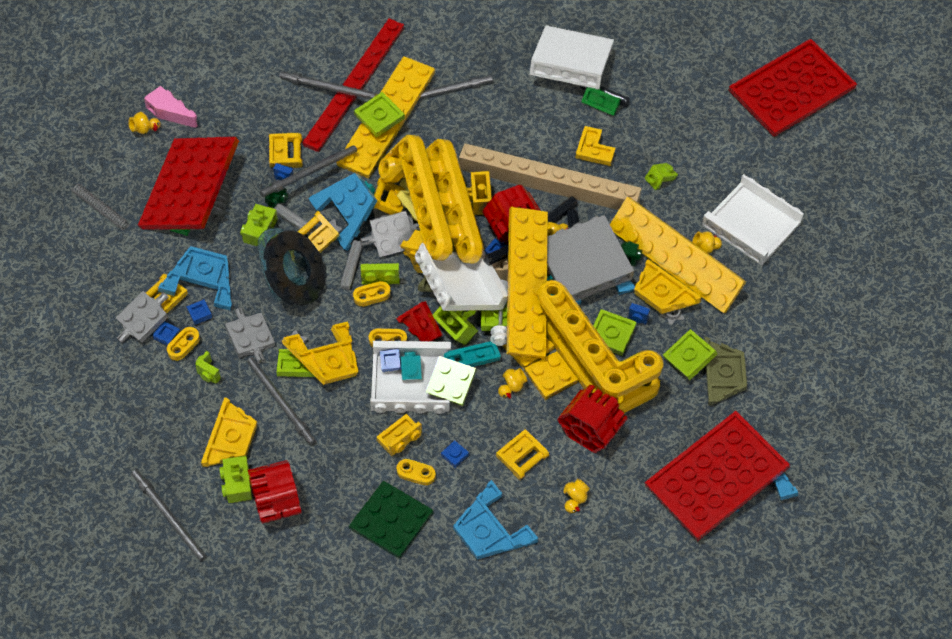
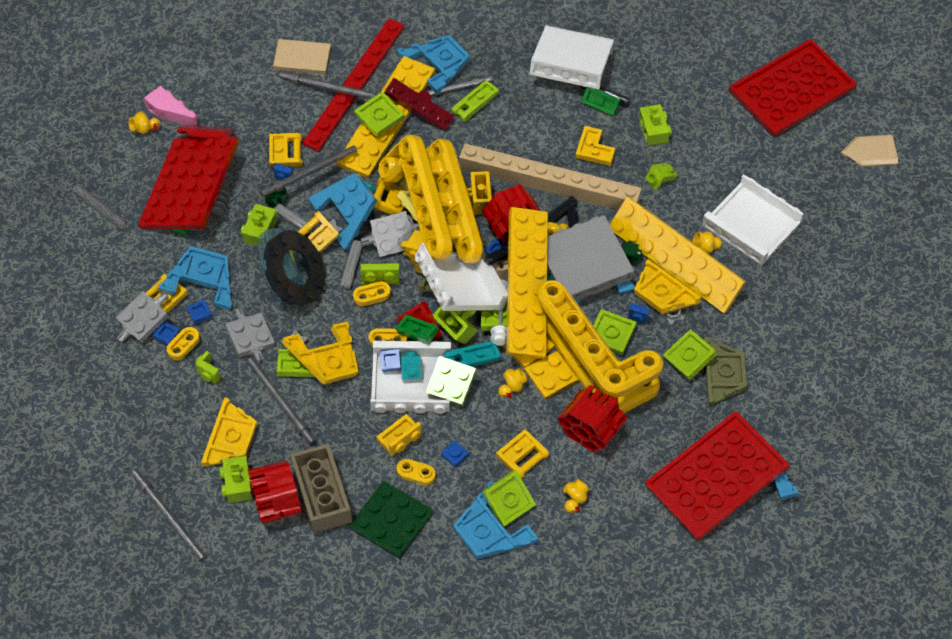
none -> red tile [177,126,234,139]
none -> tan tile [273,39,331,75]
none -> dark tan brick [290,444,352,533]
none -> dark red hinge [384,78,454,132]
none -> green plate [396,315,439,345]
none -> dark azure wing [397,35,470,94]
none -> lime plate [451,80,499,123]
none -> lime plate [482,470,536,526]
none -> lime brick [639,104,672,146]
none -> tan tile [841,134,898,167]

